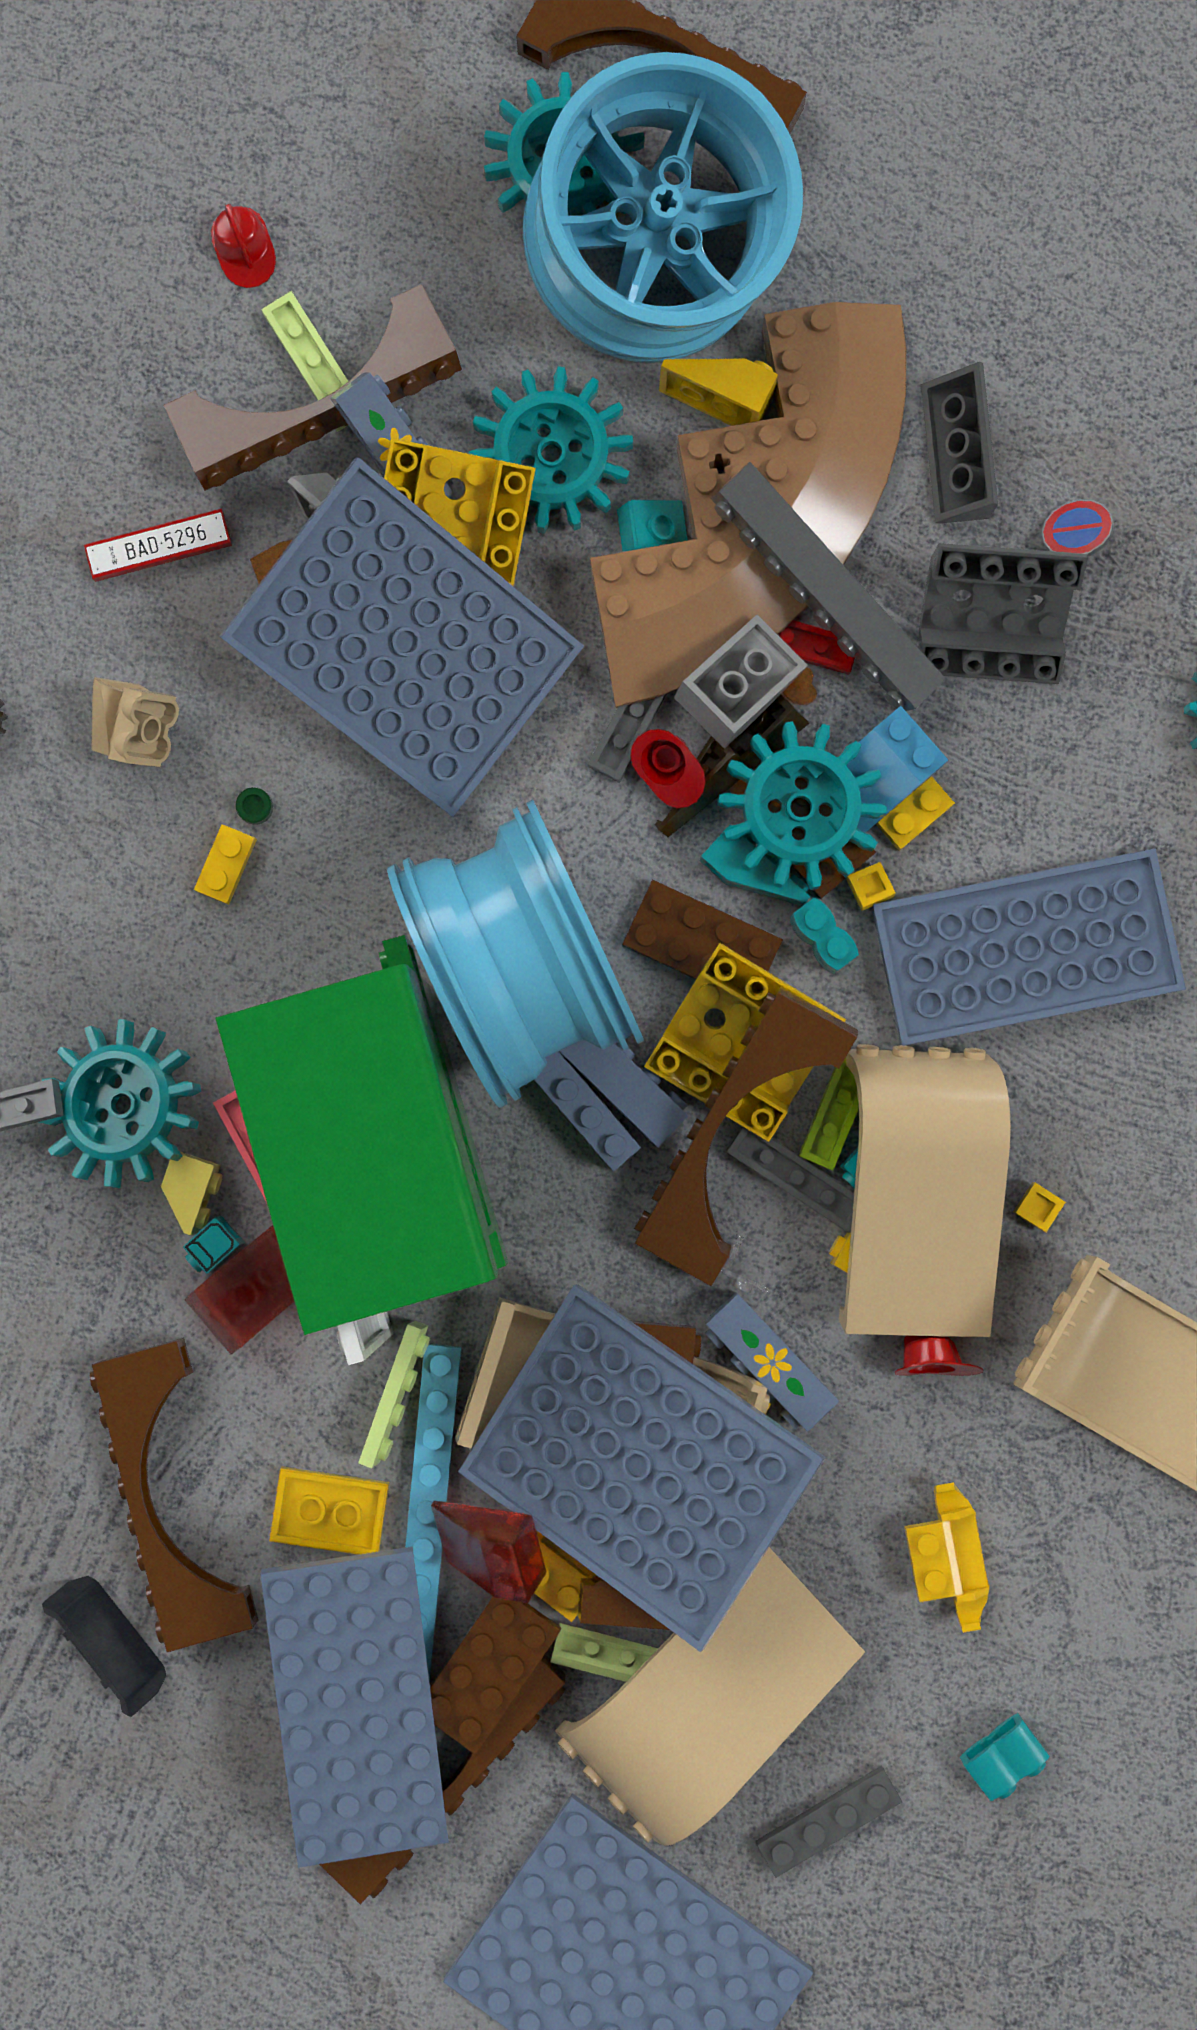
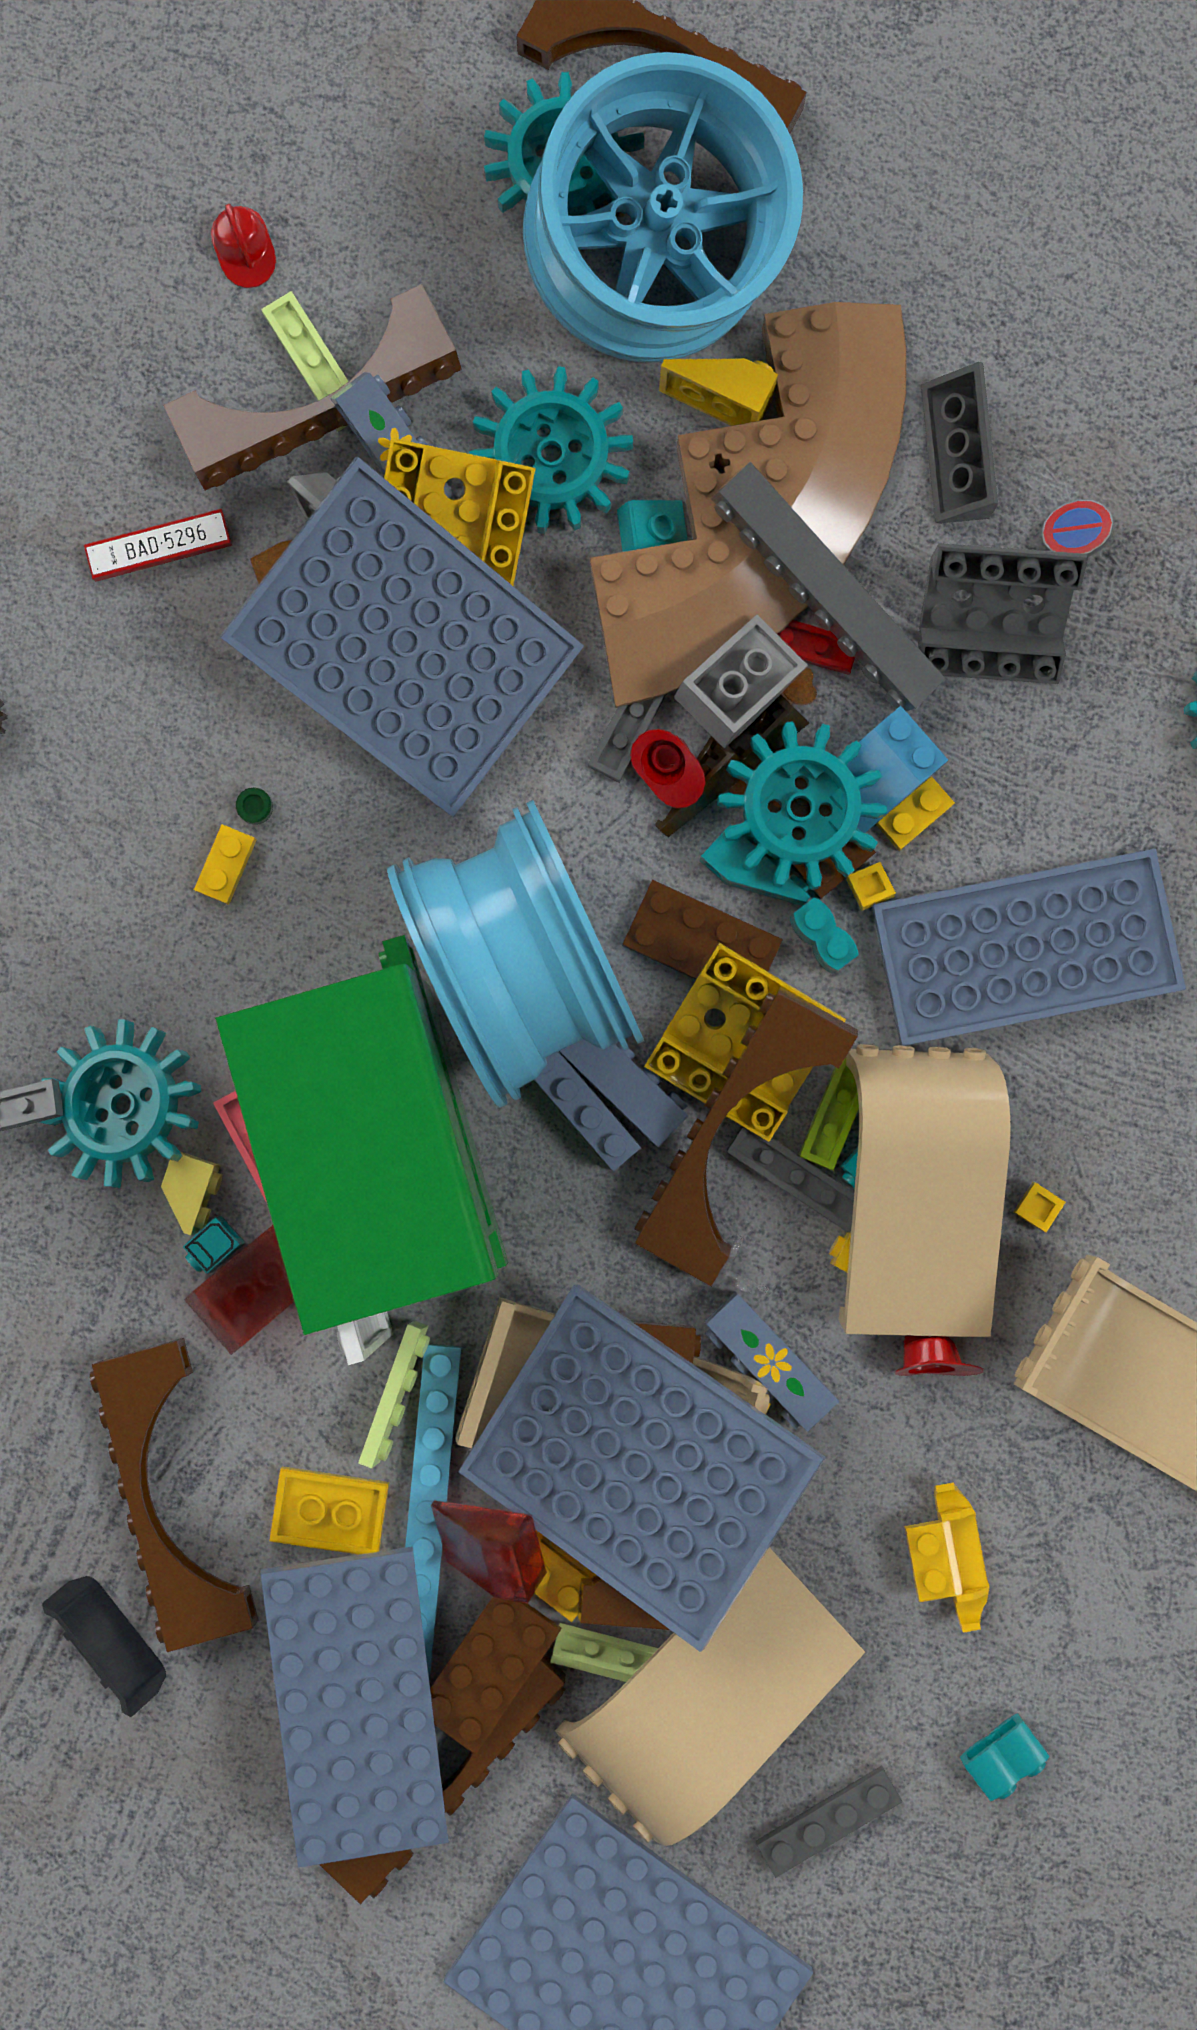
tan piece [91,677,179,767] -> none

